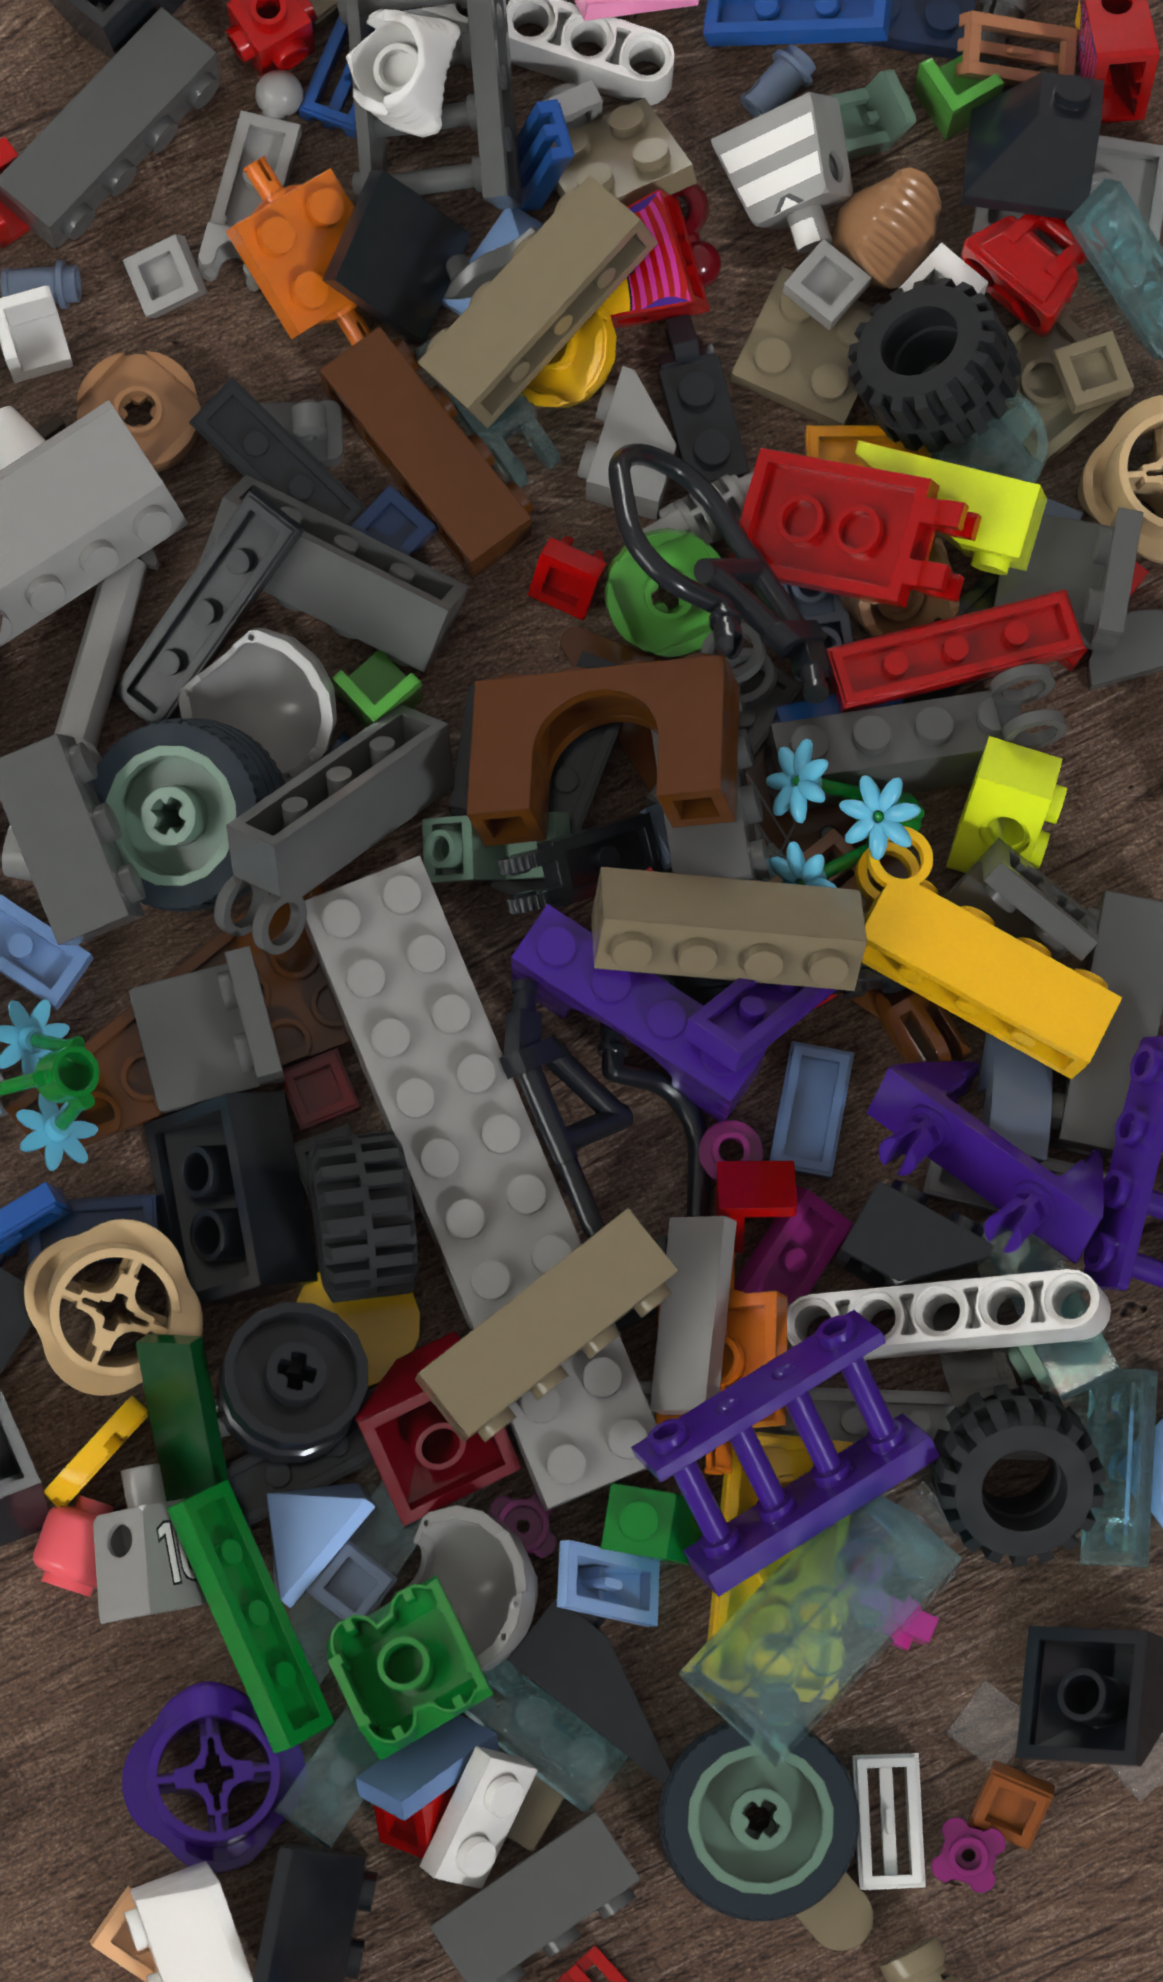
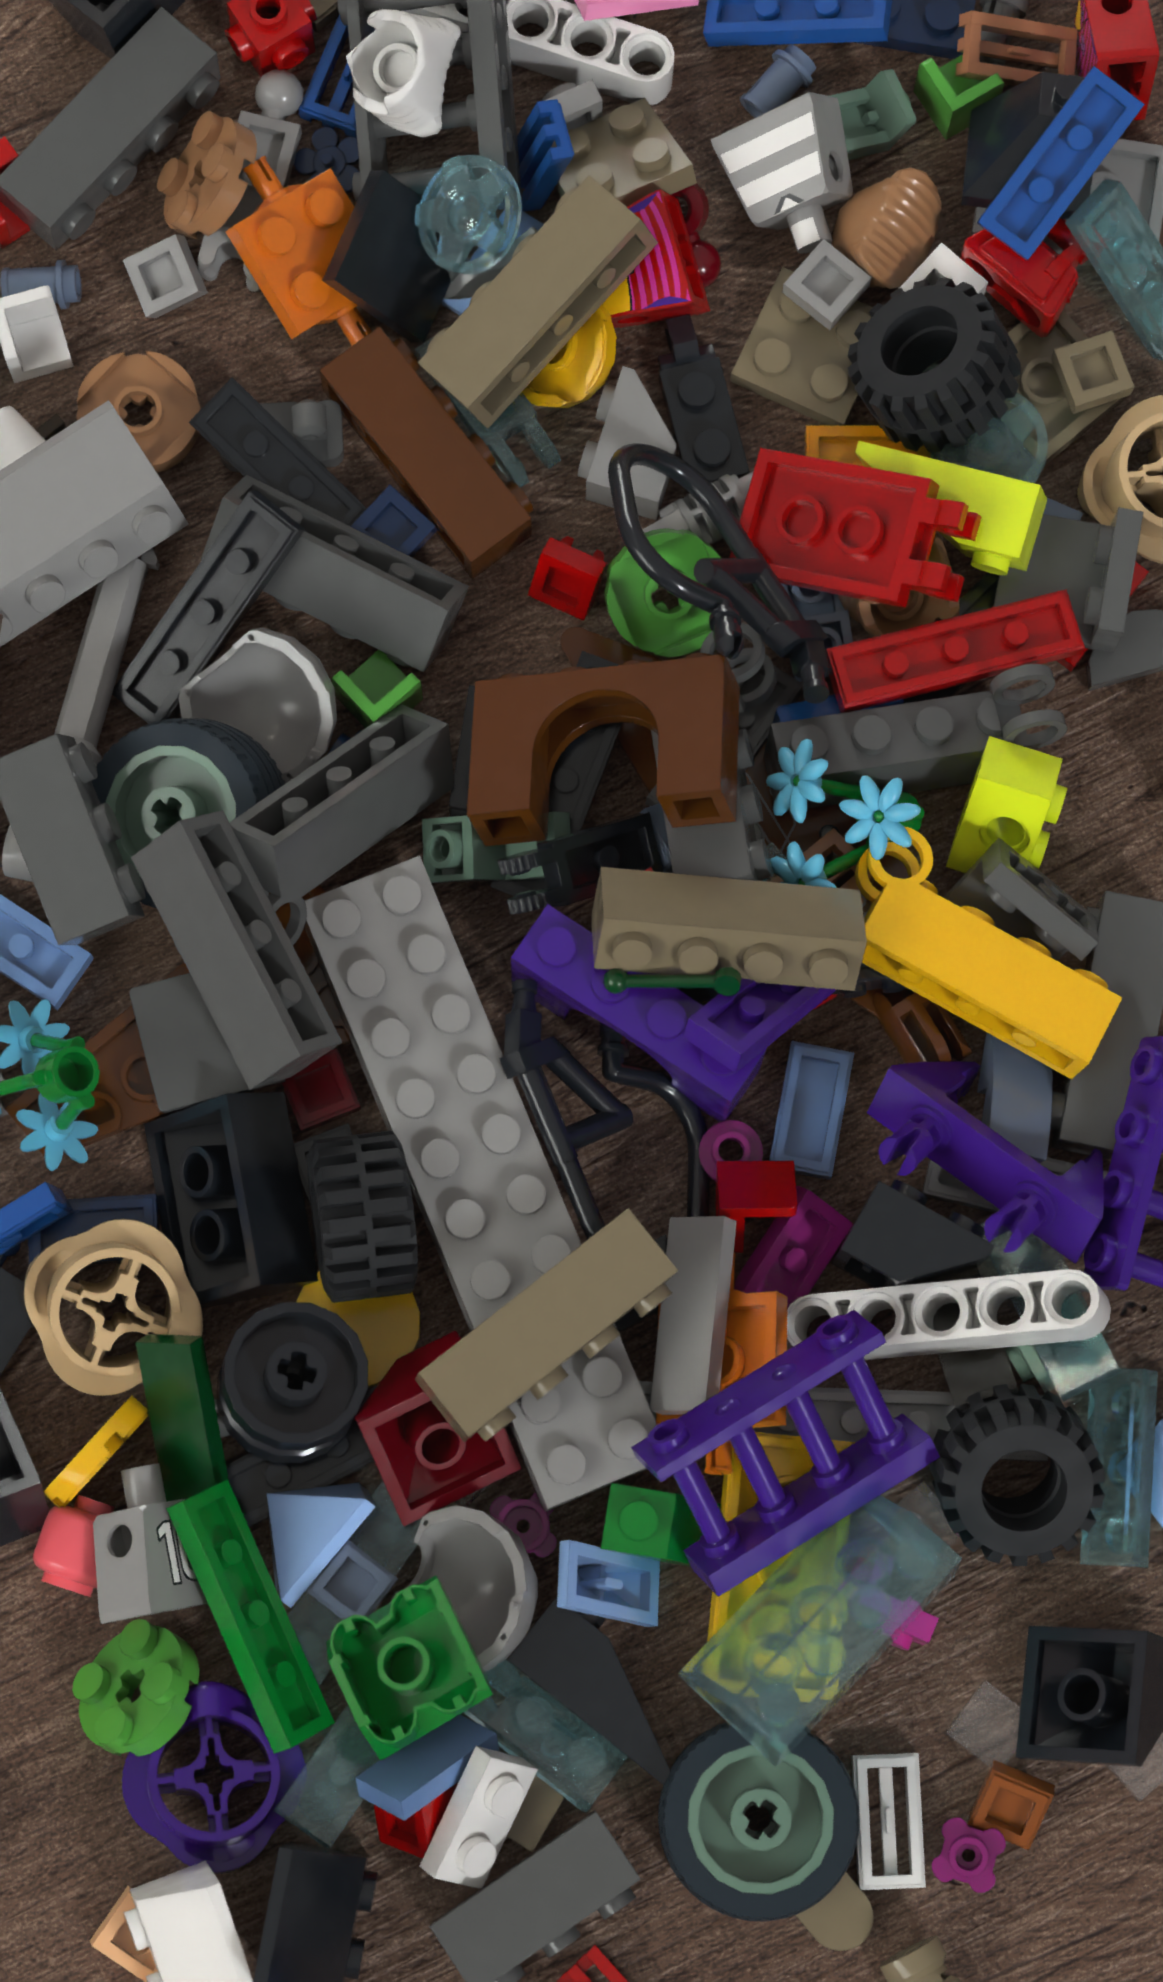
none -> bright green plate [72,1619,200,1757]
none -> dark grey brick [131,810,342,1090]
none -> medium nougat plate [157,111,257,240]
none -> dark blue plant [294,127,359,193]
none -> clear light blue wheel [415,155,522,275]
none -> dark green hinge [603,967,742,996]
none -> blue plate [976,66,1145,261]

